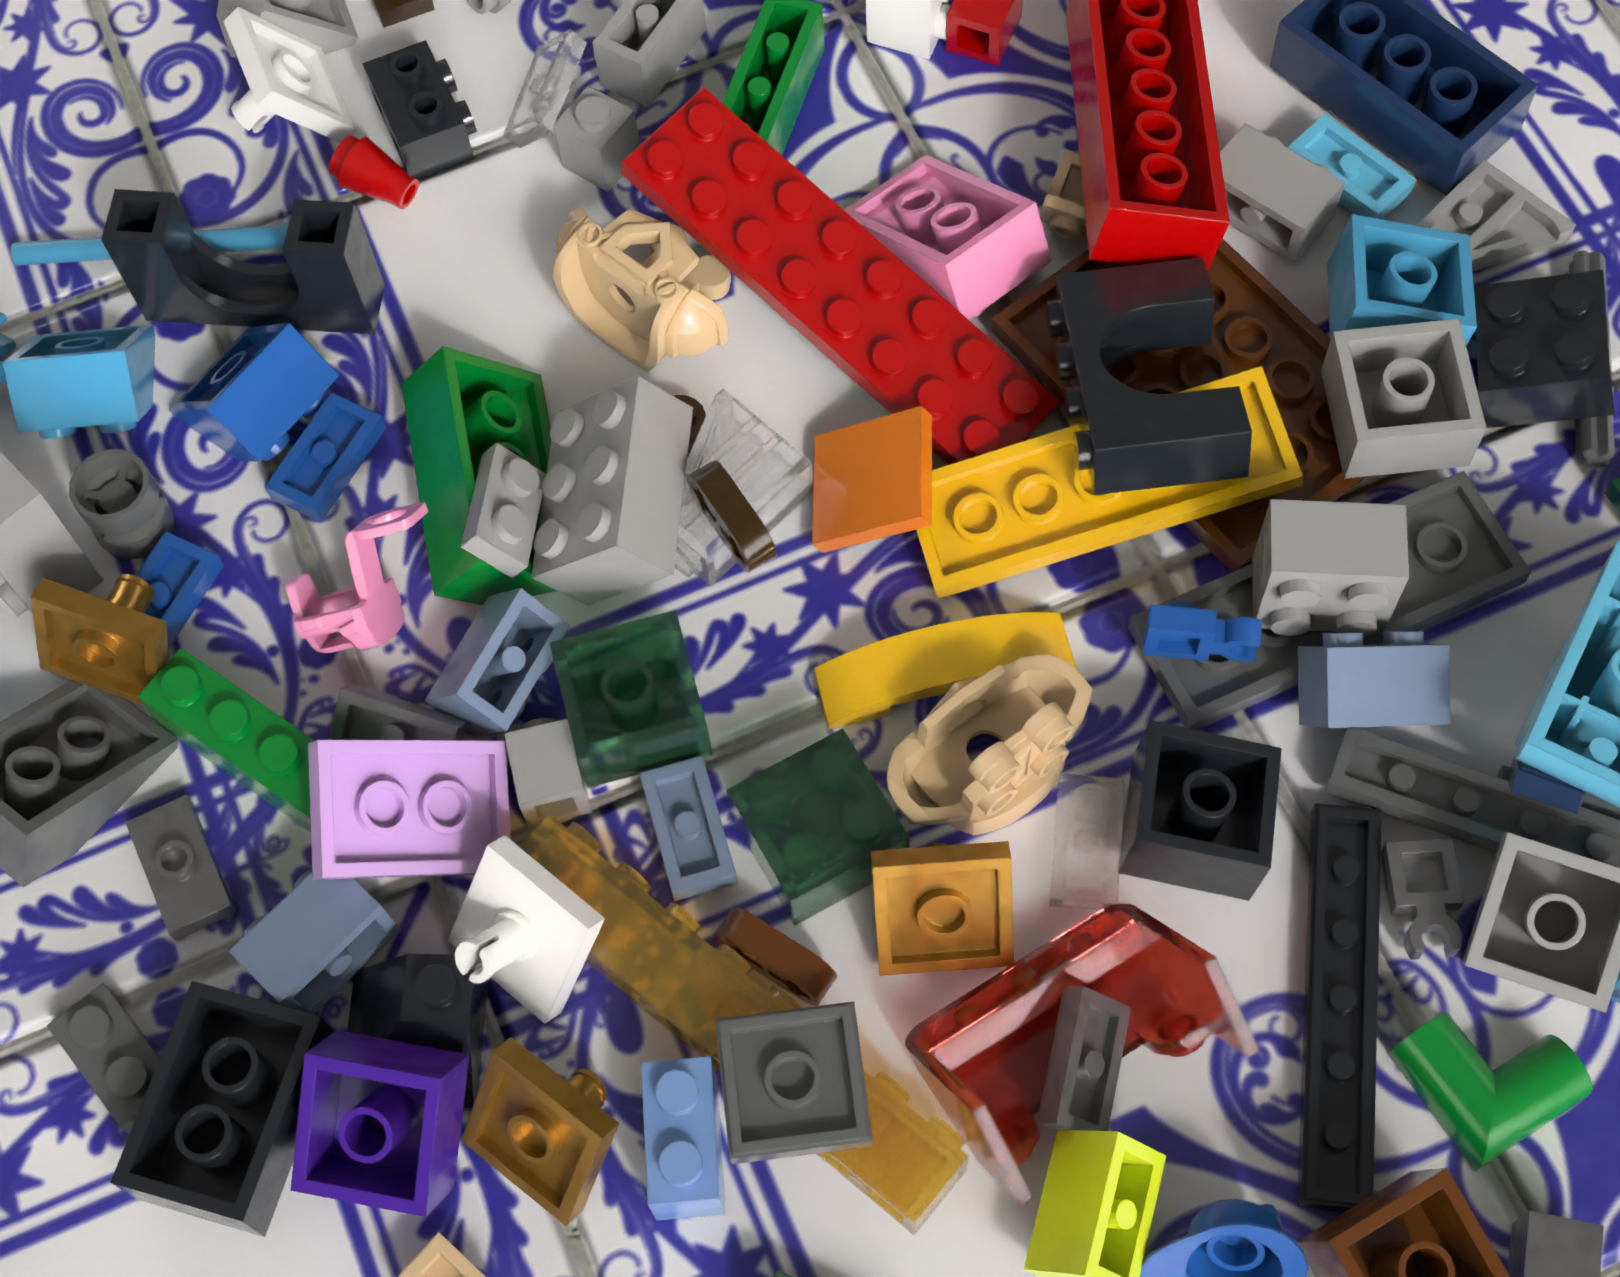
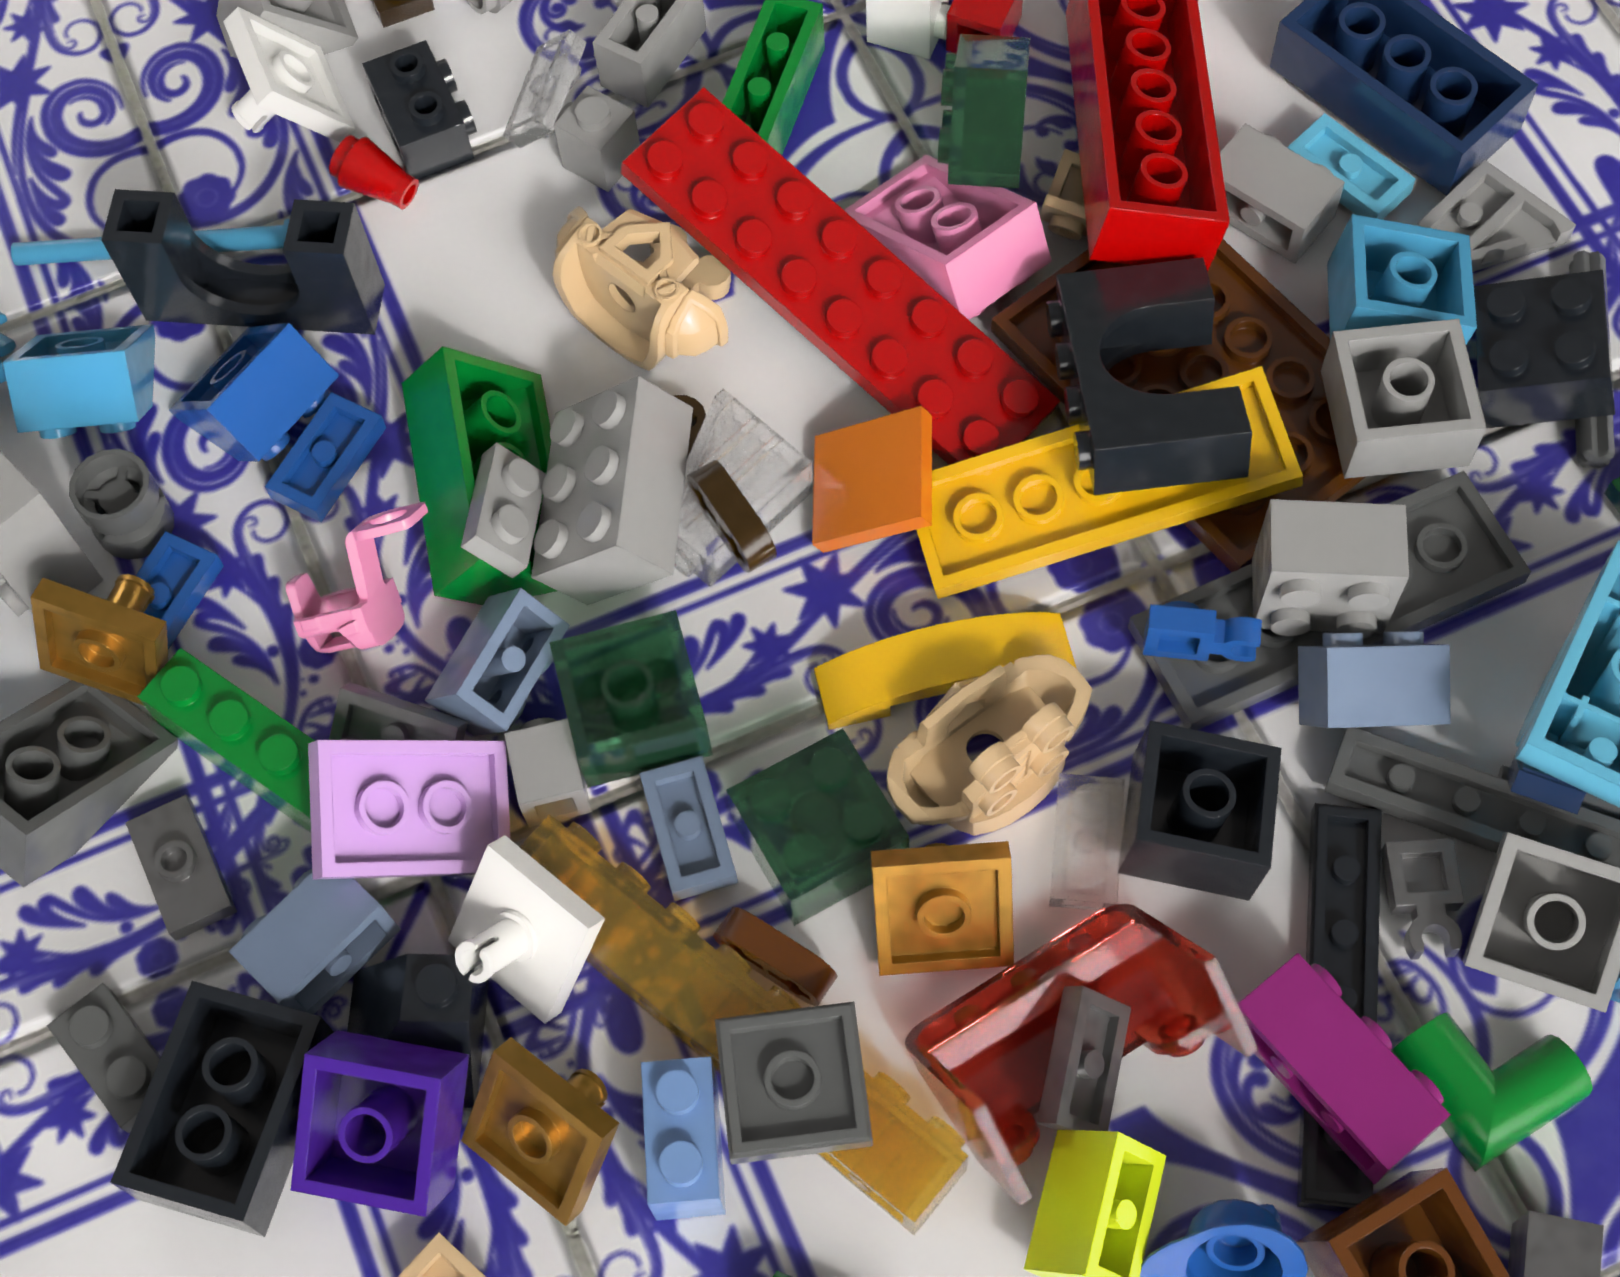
none -> clear green brick [938,34,1030,189]
none -> magenta brick [1227,953,1451,1185]

